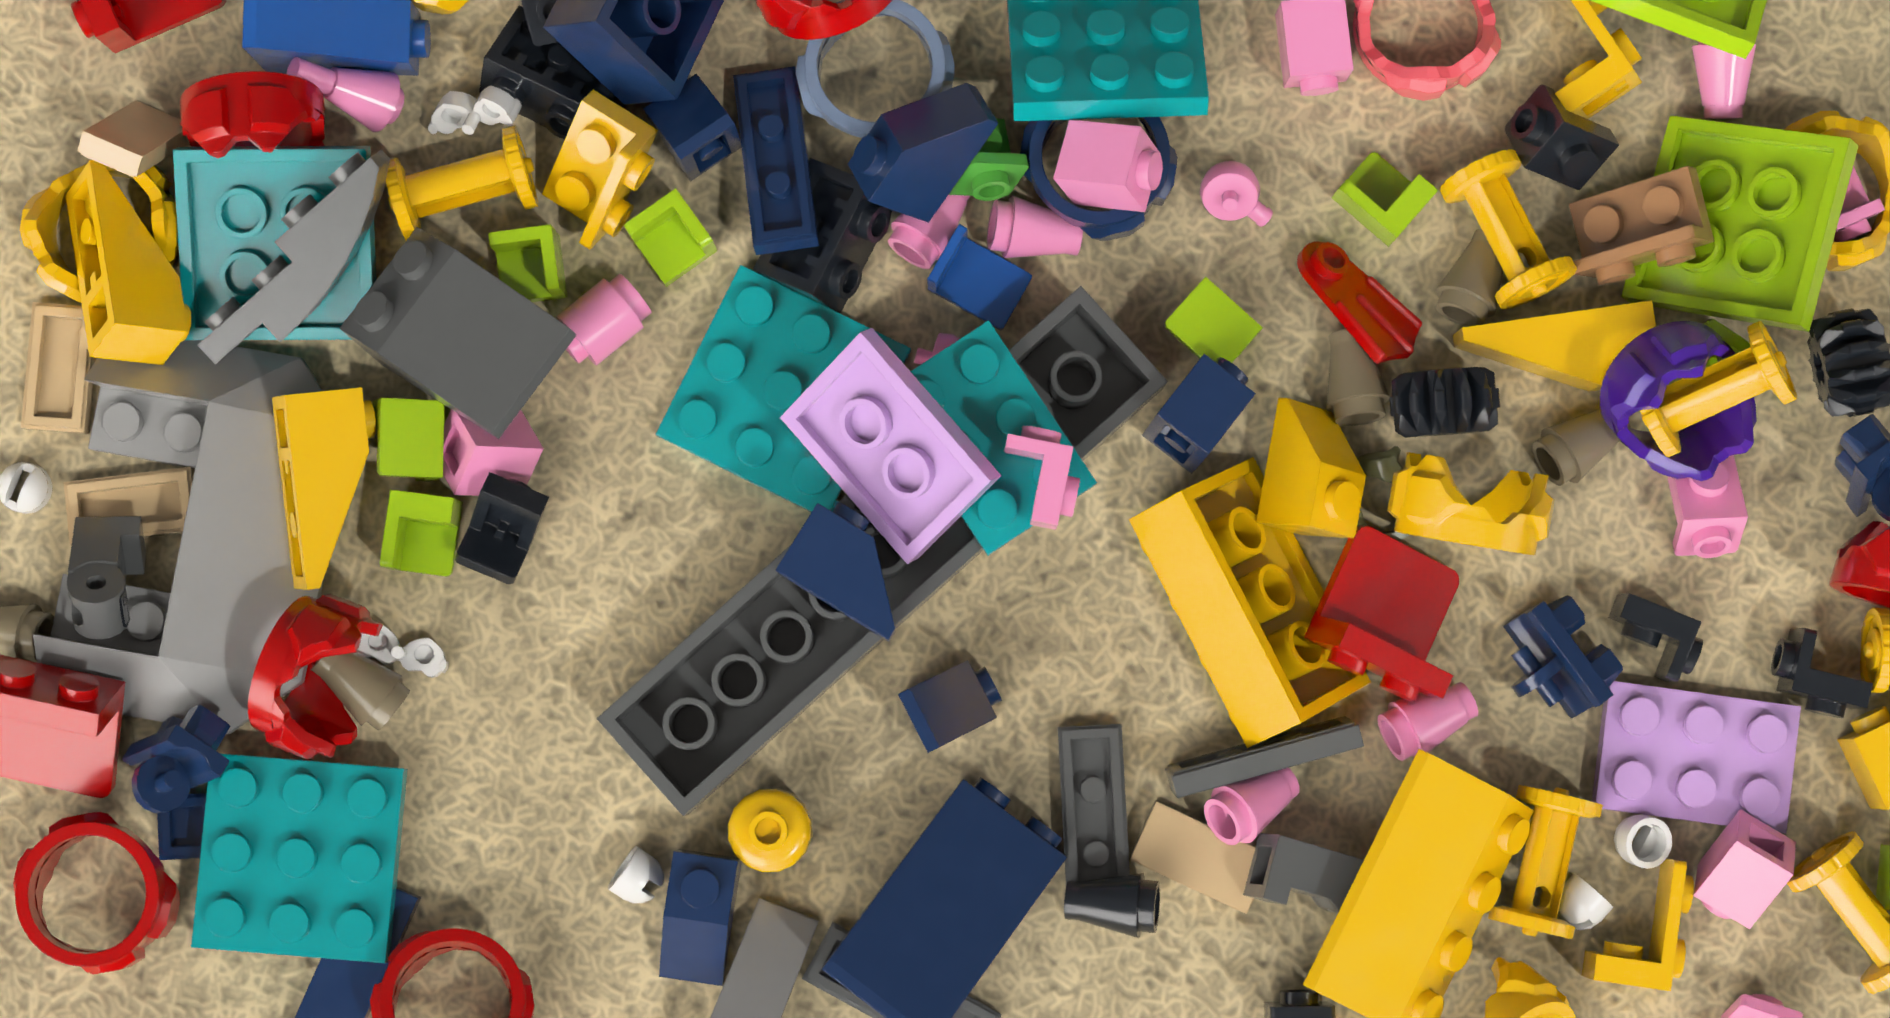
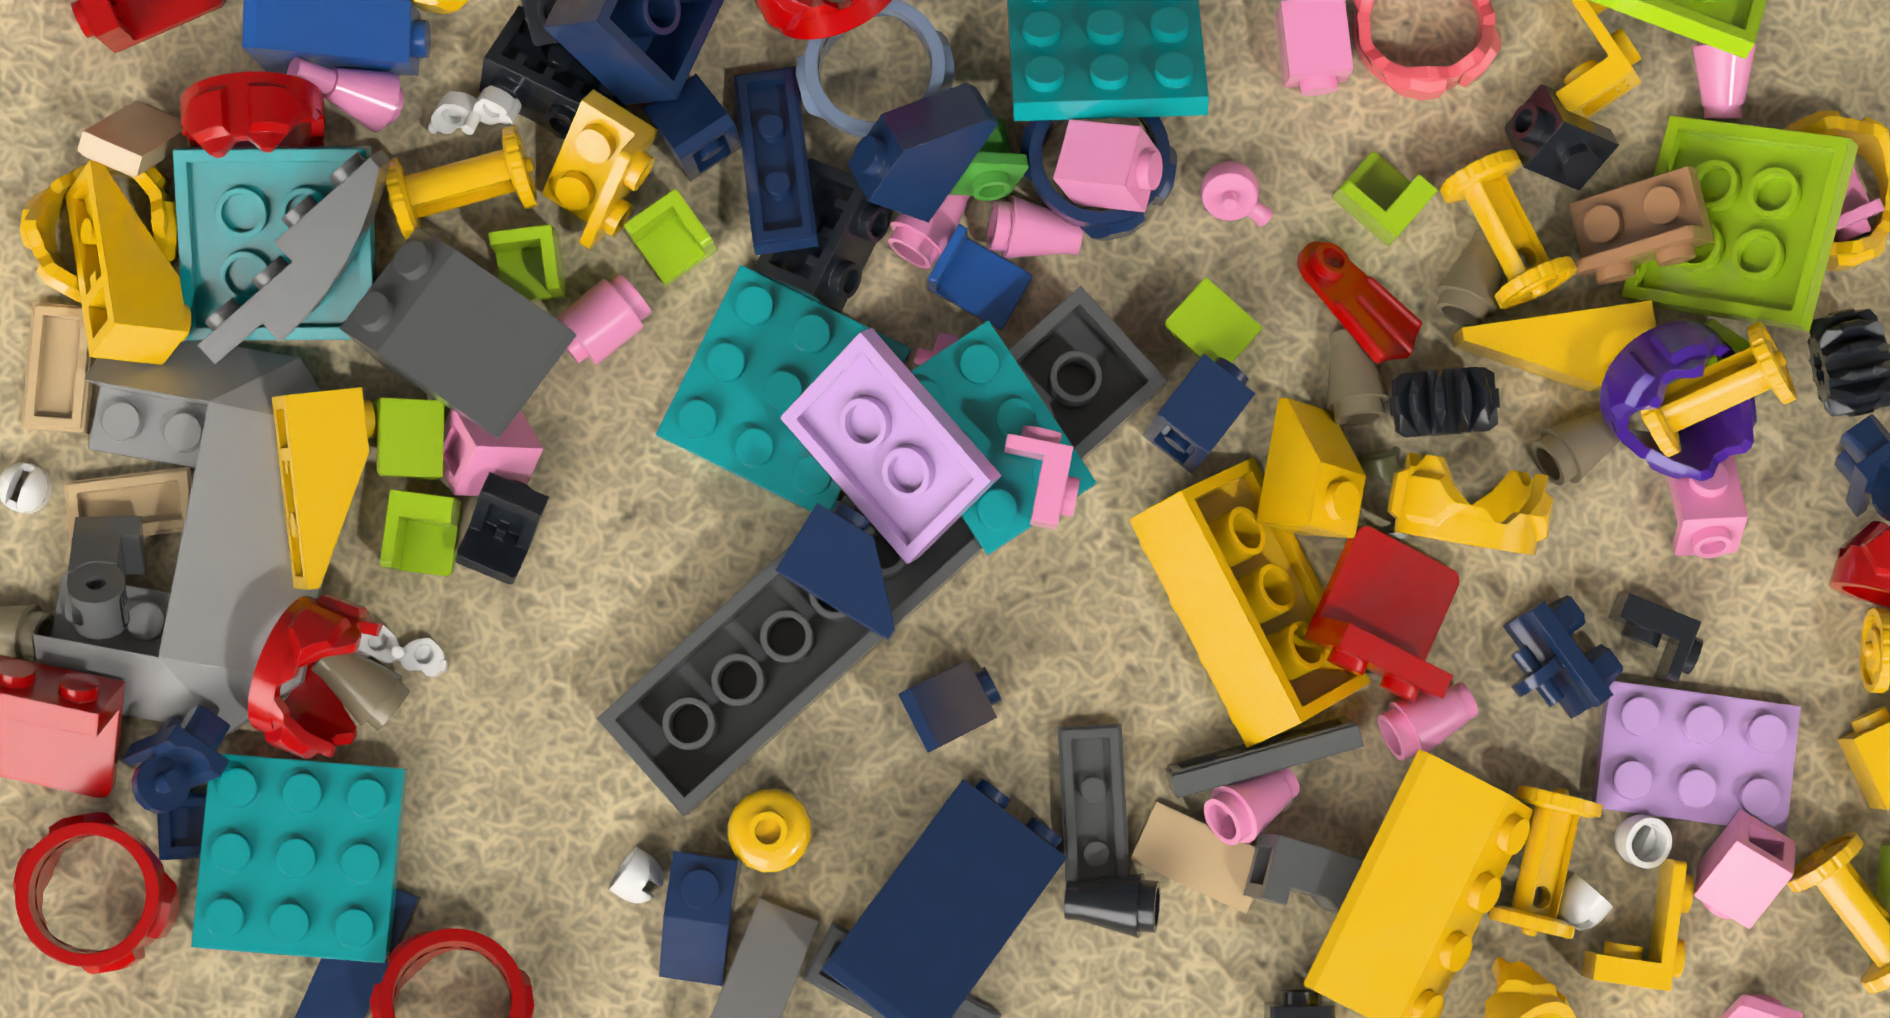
black bracket [1771,628,1873,718] -> none

